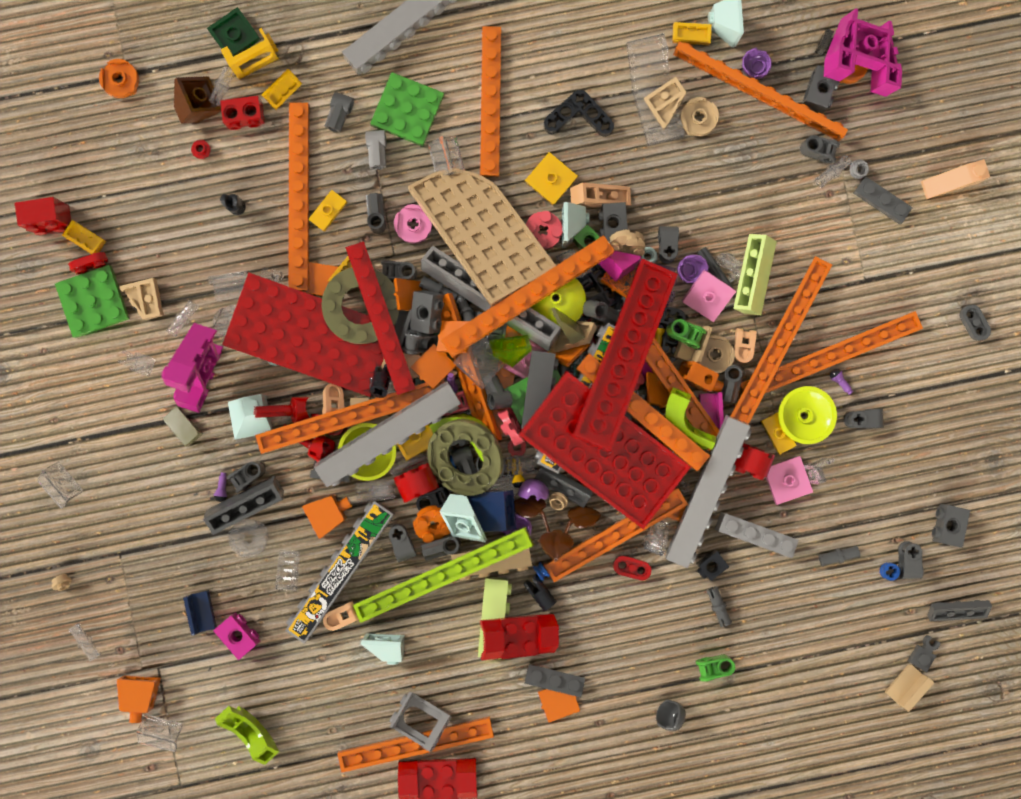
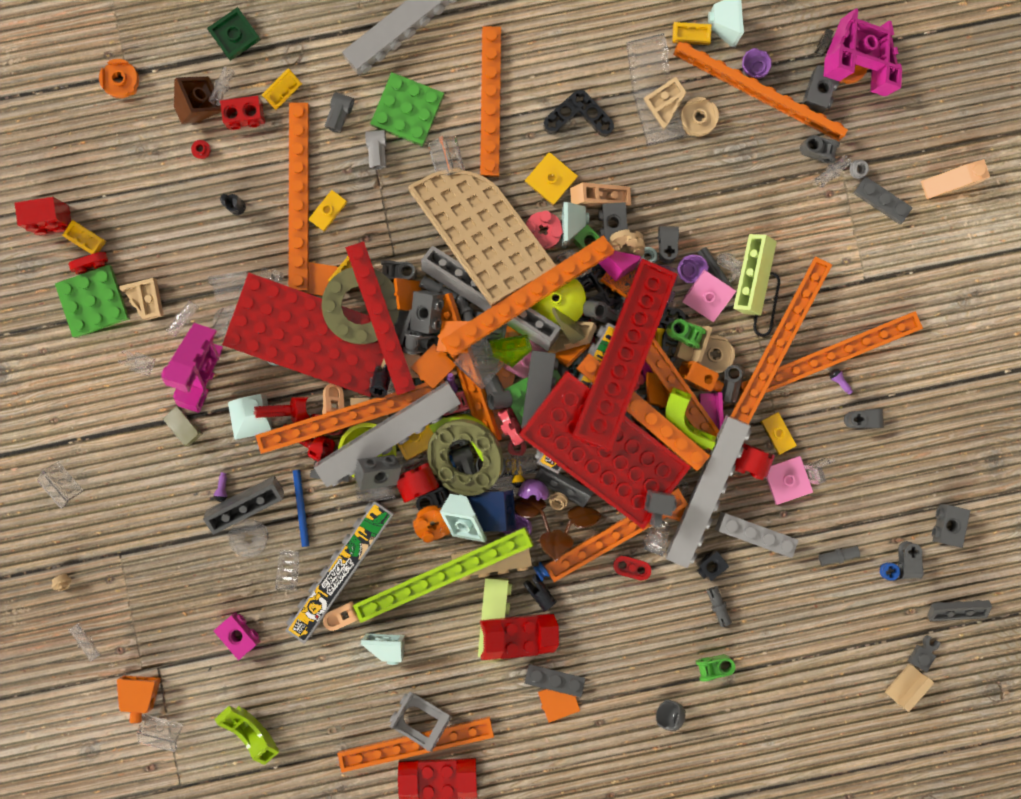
dark blue panel [183,590,217,636] -> none
yellow panel [220,28,279,80] -> none
dark grey piece [226,461,266,494] -> none
orange torso [302,495,352,539] -> none
dark grey piece [366,193,387,234] -> none
dark grey piece [389,524,417,563] -> none
bright pink plate [394,204,432,244] -> none
dark grey piece [421,535,461,561] -> none
light nougat plate [734,328,757,363] -> none
neon yellow dish [778,386,837,444] -> none
dark grey plate [960,305,991,341] -> none
none -> blue bar [293,470,310,547]
none -> dark grey brick [354,455,401,490]
none -> dark grey brick [644,490,677,528]
none -> black piece [753,272,780,337]

